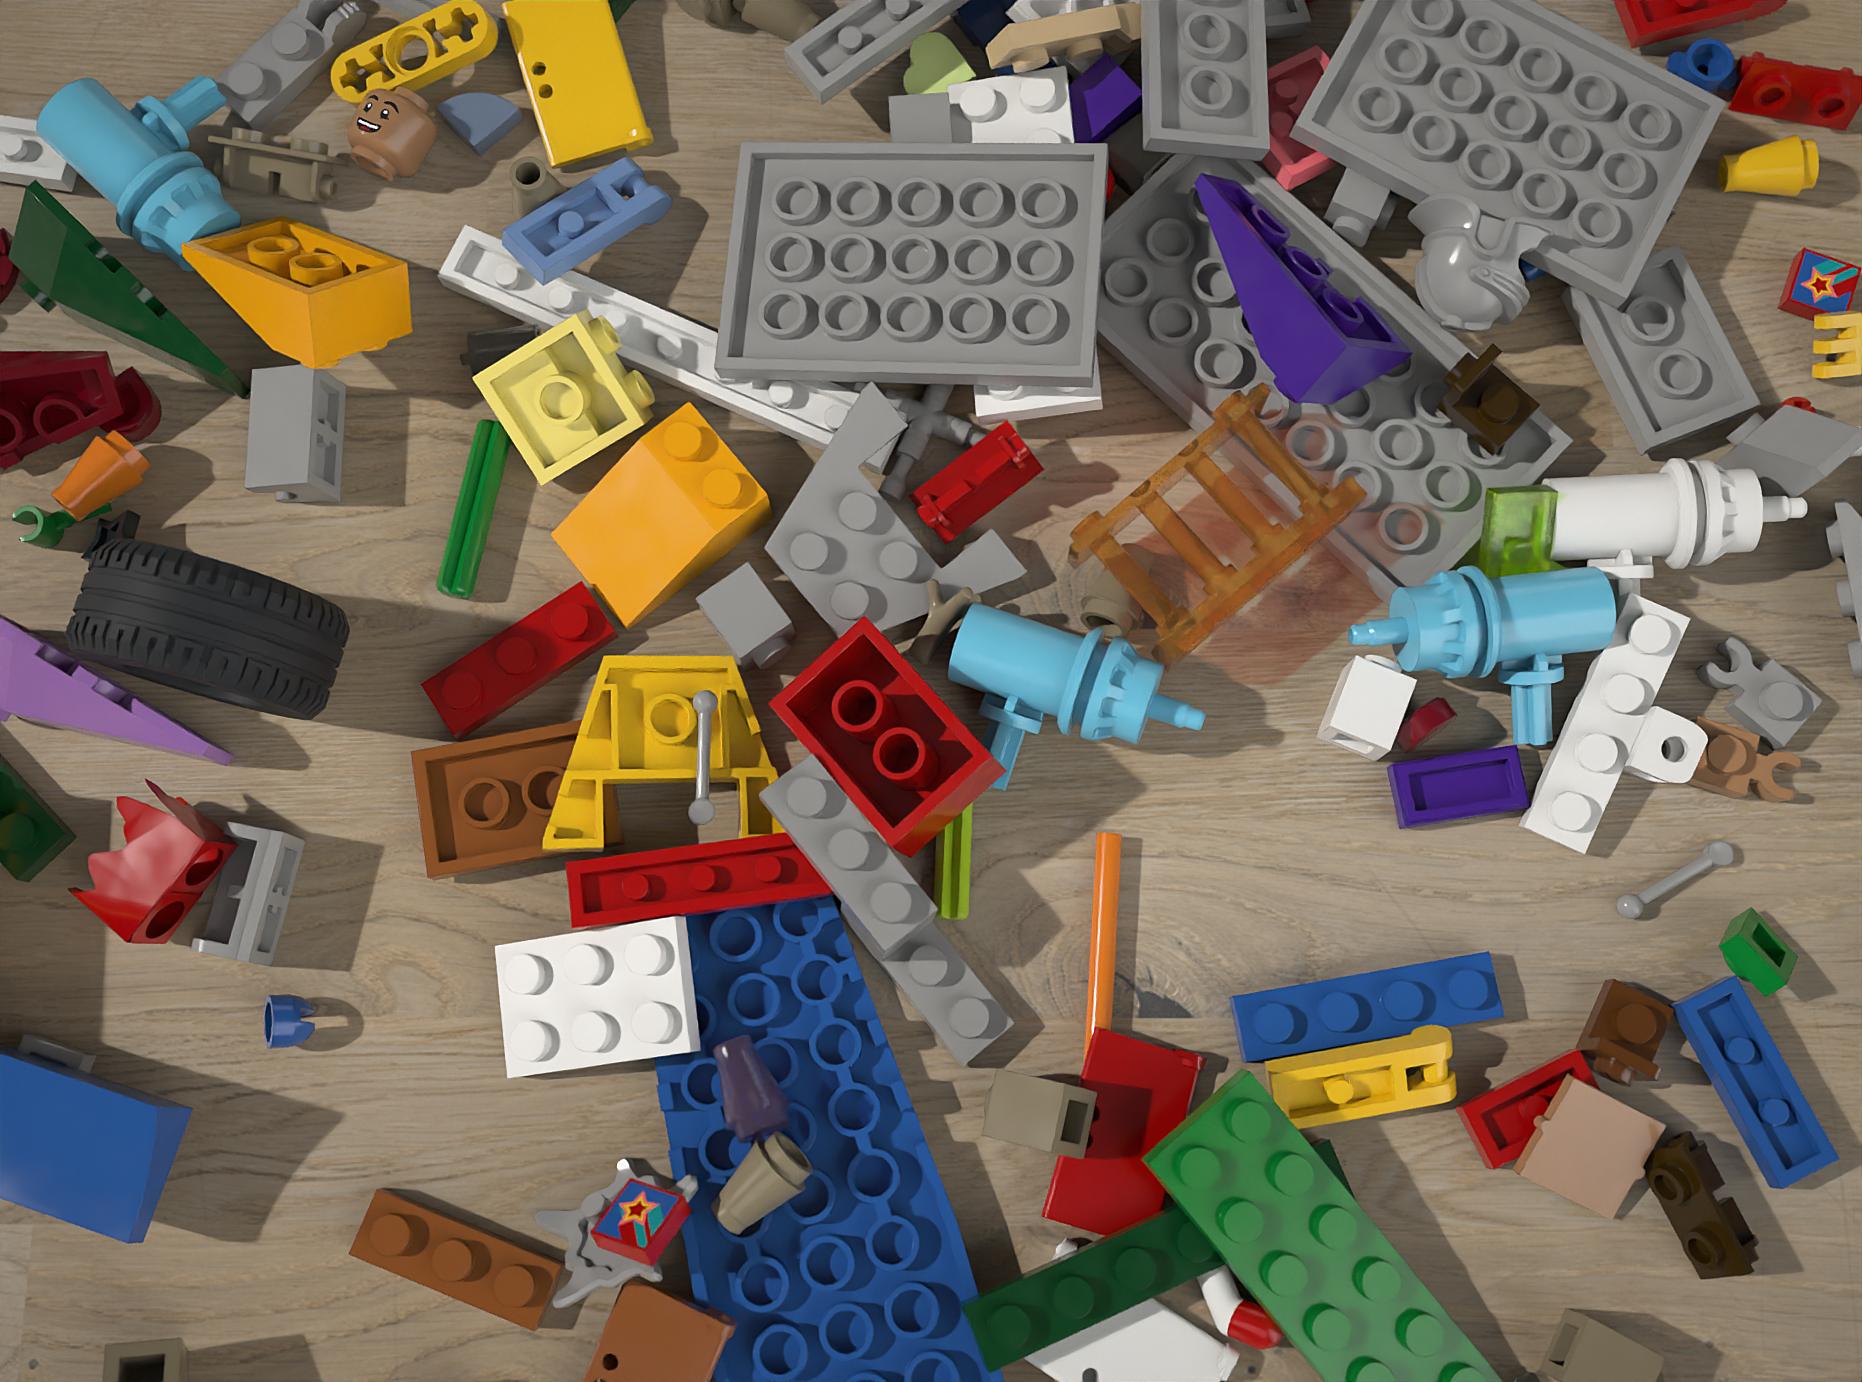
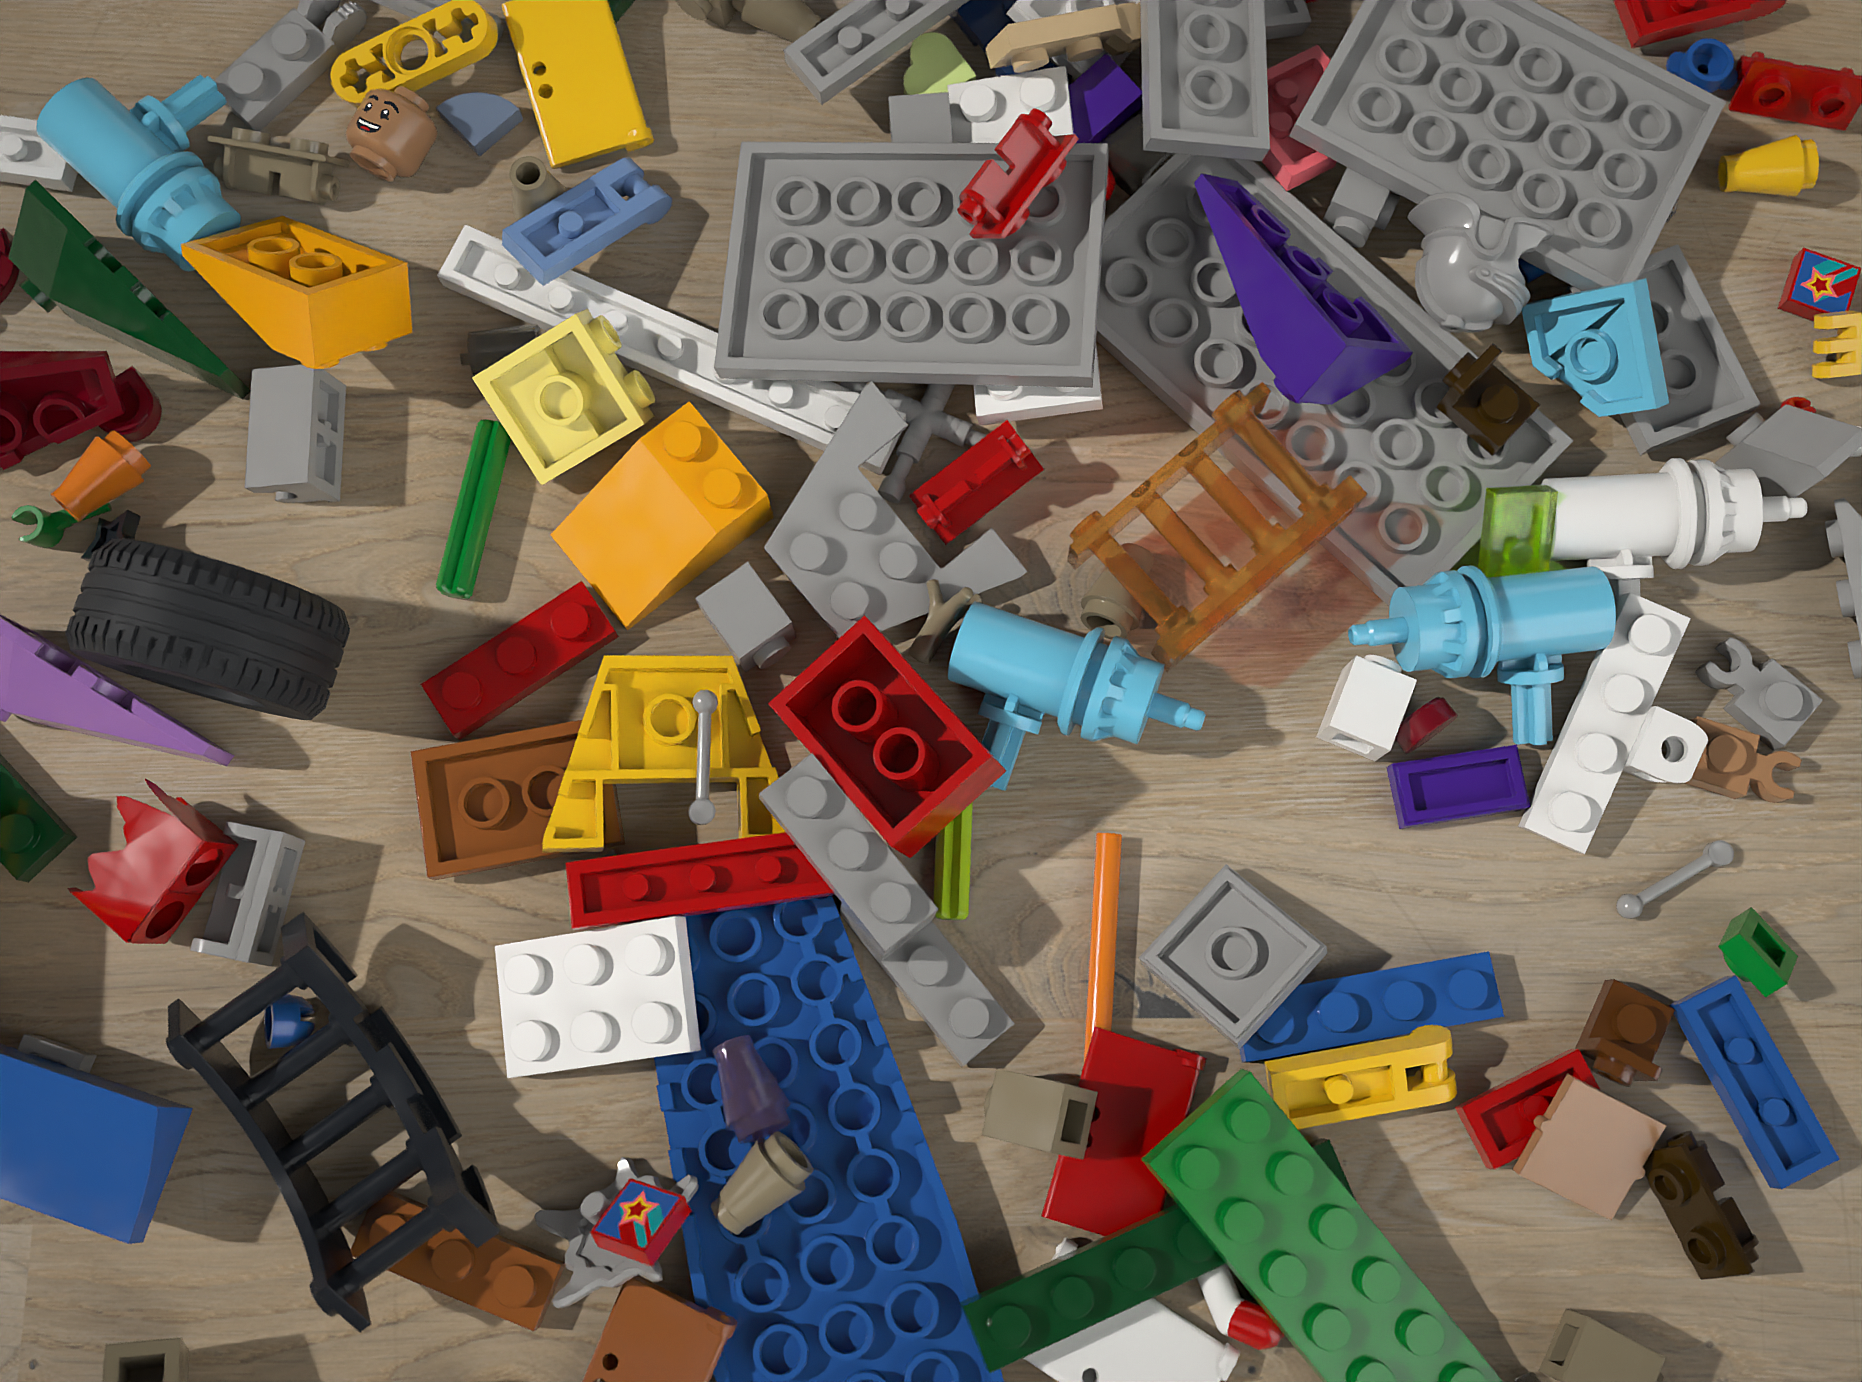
none -> black fence [166,912,500,1333]
none -> red hinge [957,108,1079,239]
none -> light grey tile [1139,864,1328,1050]
none -> medium azure plate [1522,278,1669,417]

